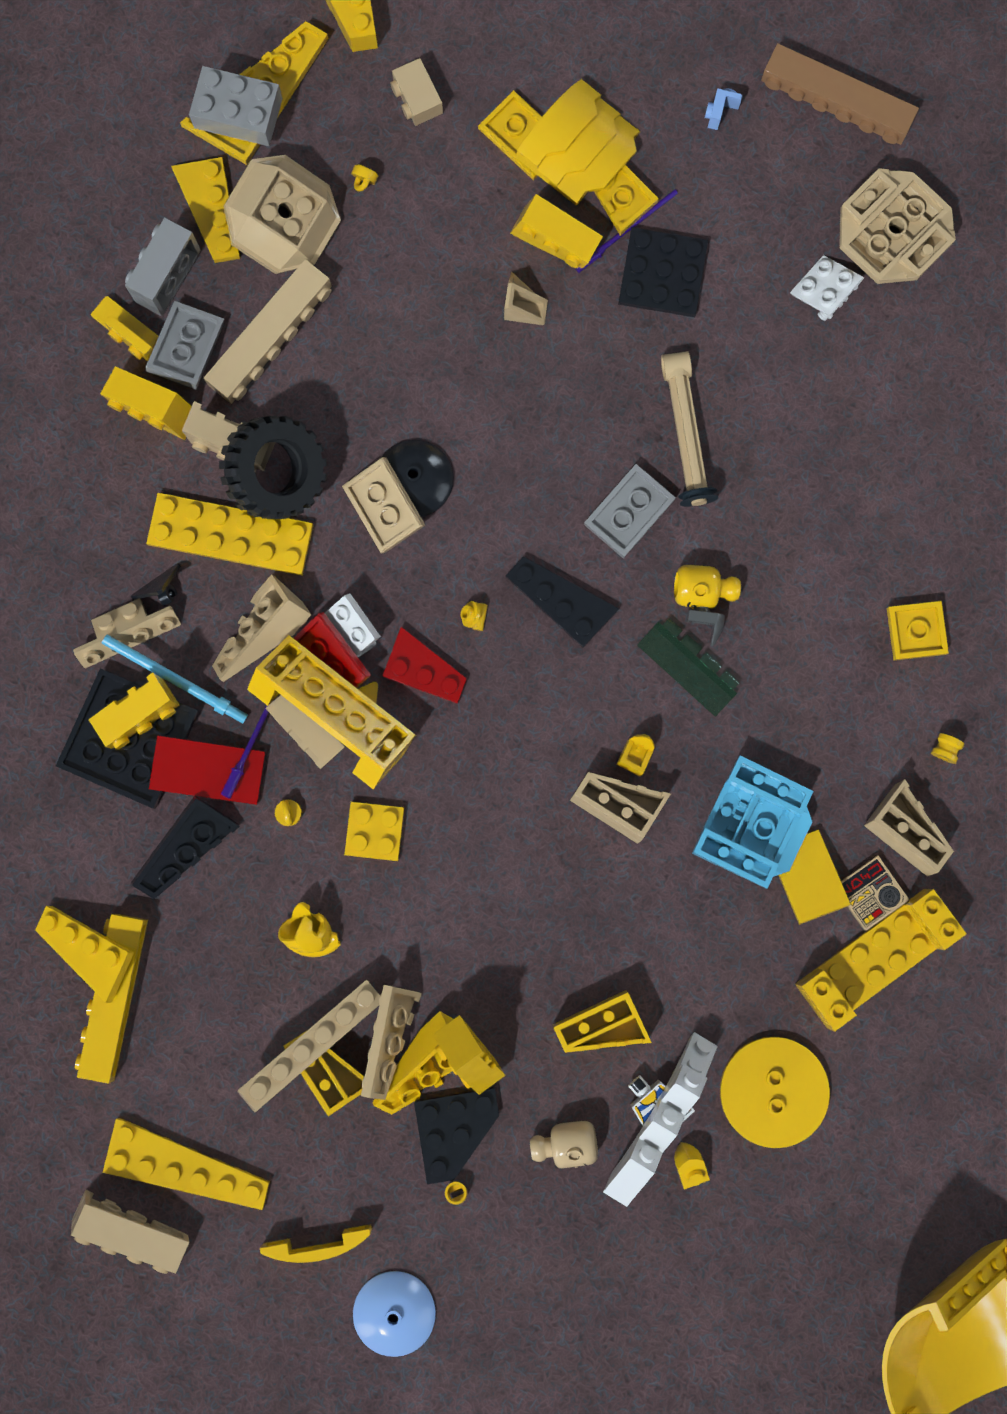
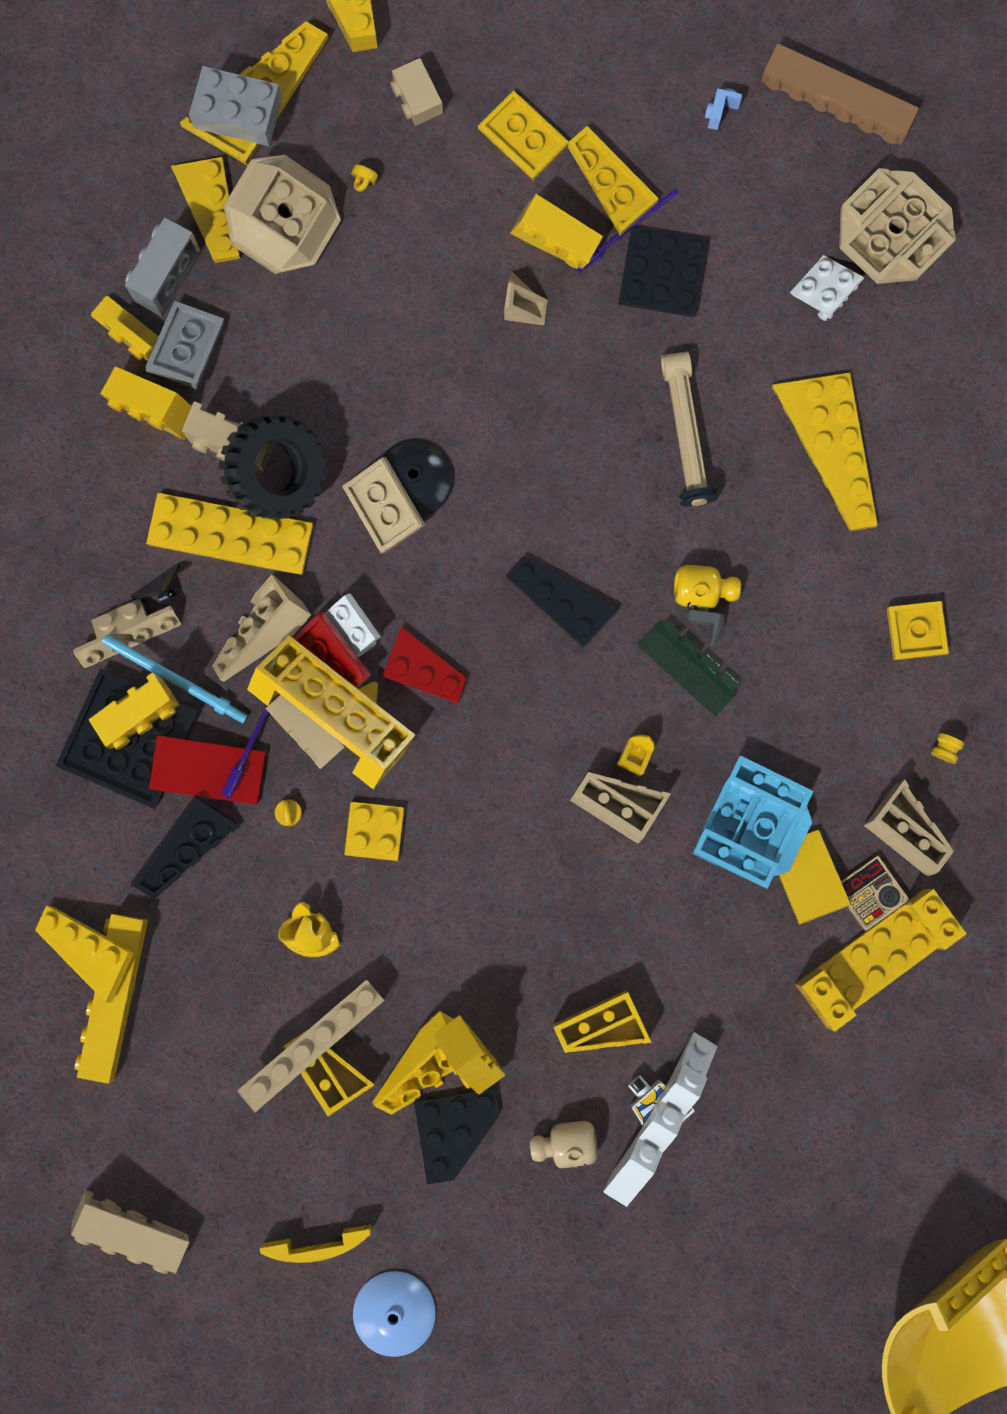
yellow wing [103,1118,270,1210] -> none
tan brick [204,259,332,404] -> none
tan wing [361,985,422,1100] -> none
yellow hinge [445,1182,468,1205] -> none
yellow plate [460,601,488,631] -> none
yellow slope [516,79,640,205] -> none
light grey plate [584,464,676,559] -> none
yellow plate [674,1142,710,1190] -> none
yellow plate [720,1037,830,1148] -> none
none -> yellow wing [772,373,878,531]

